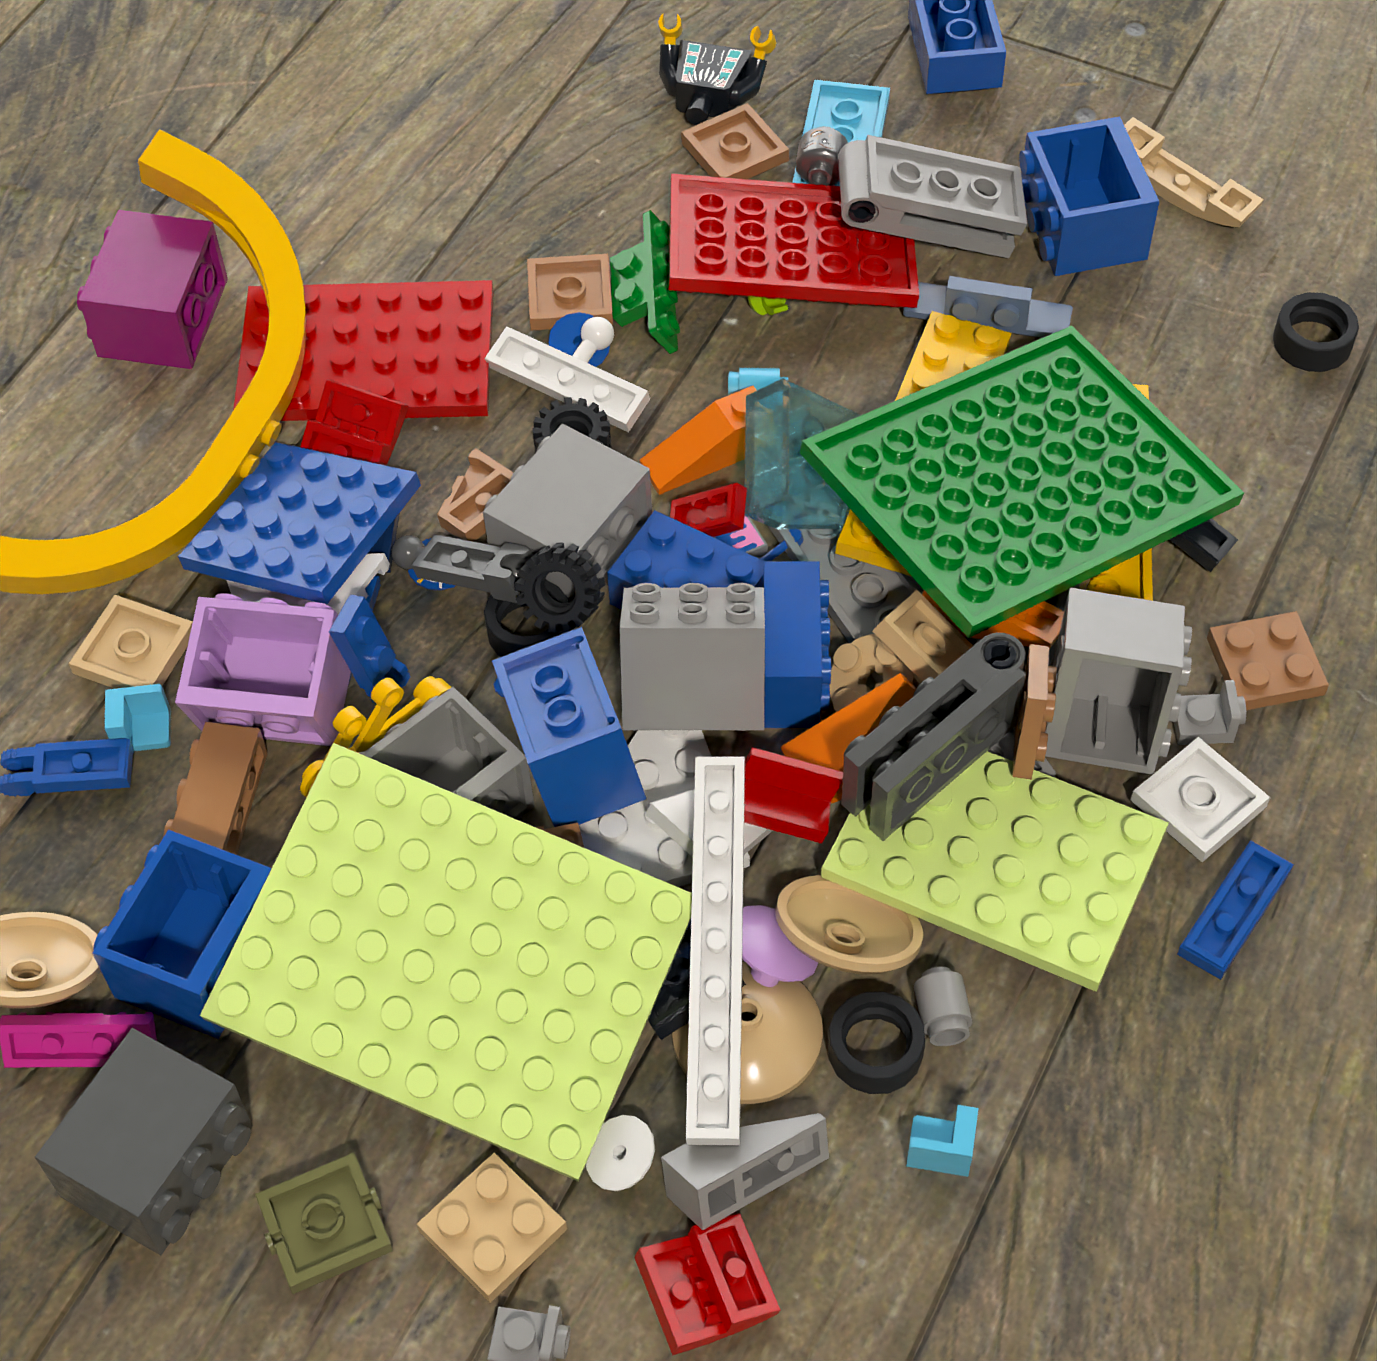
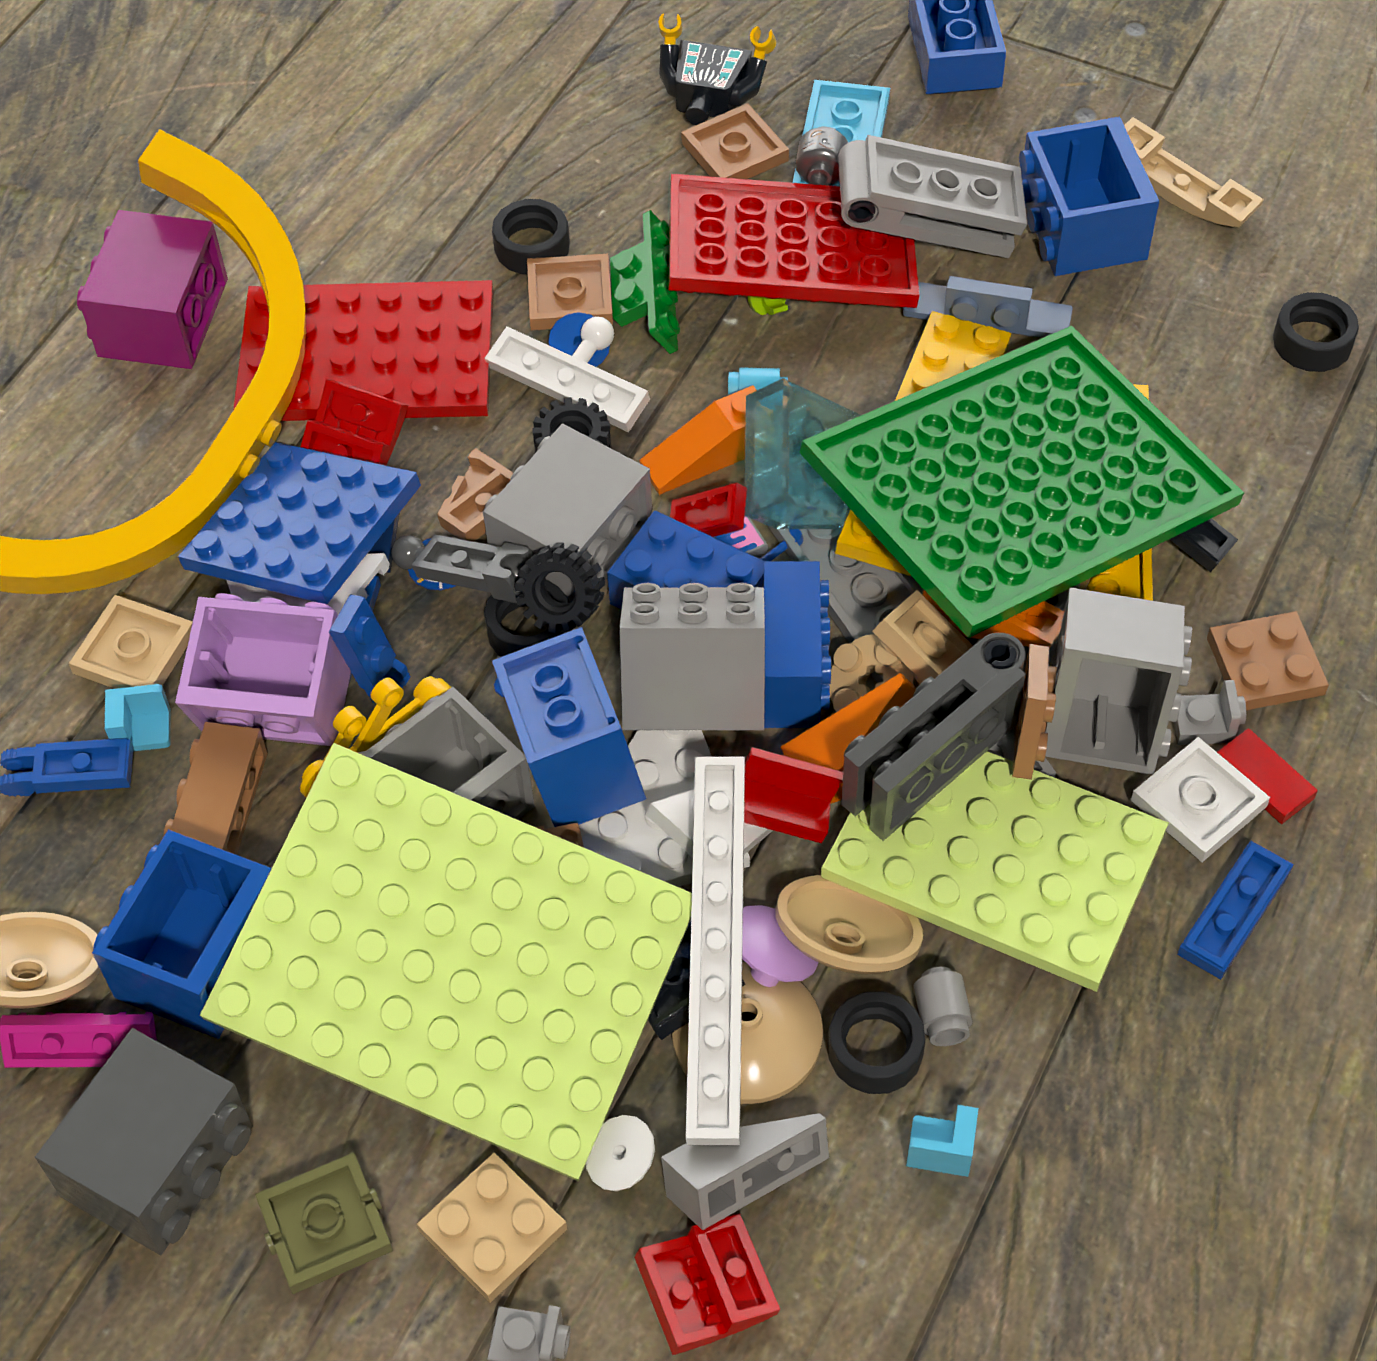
none -> black tyre [492,199,570,275]
none -> red tile [1217,728,1318,825]

